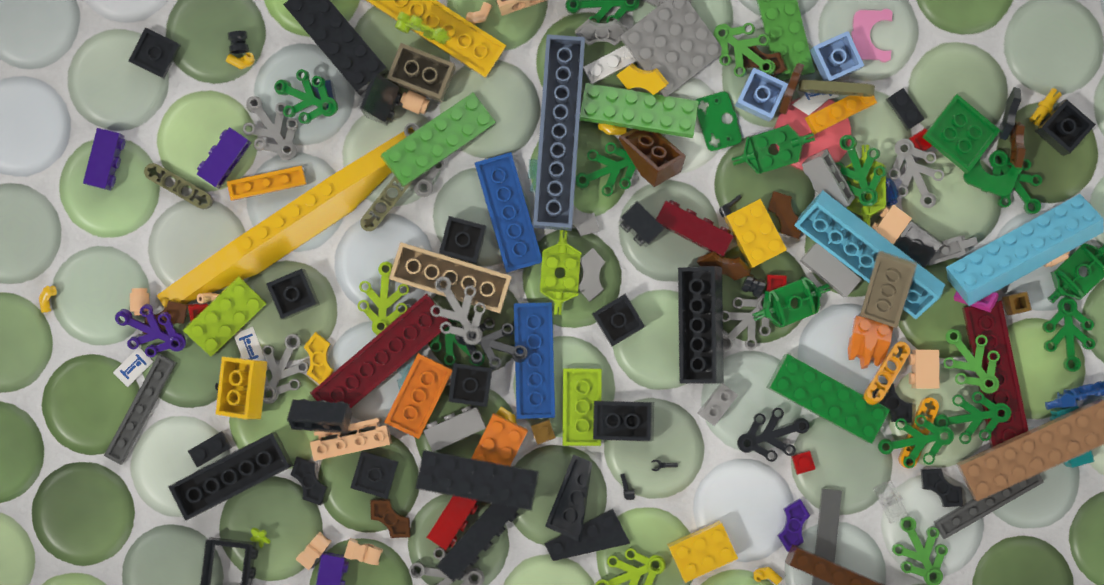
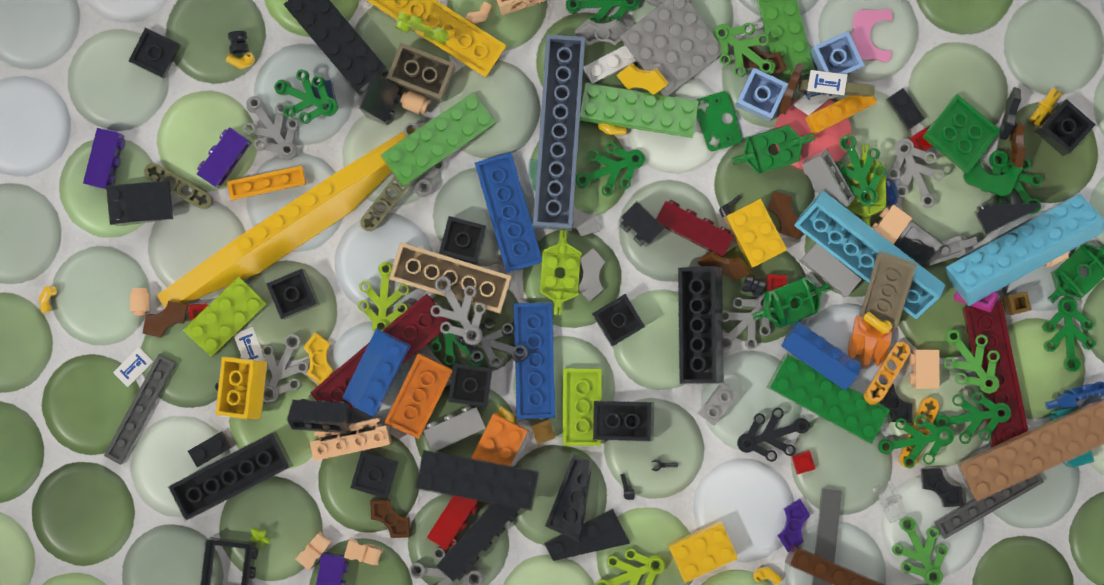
dark purple plant [115,304,186,357] -> none
light nougat arm [197,293,219,303] -> none
black tile [291,456,327,506] -> none
reddish brown slope [619,129,686,187] -> none
none -> black slope [106,181,173,226]
none -> blue slope [343,328,411,417]
none -> blue slope [781,321,862,390]
none -> white sticker [807,70,847,95]
none -> yellow arm [864,312,892,334]
none -> black slope [974,202,1041,234]

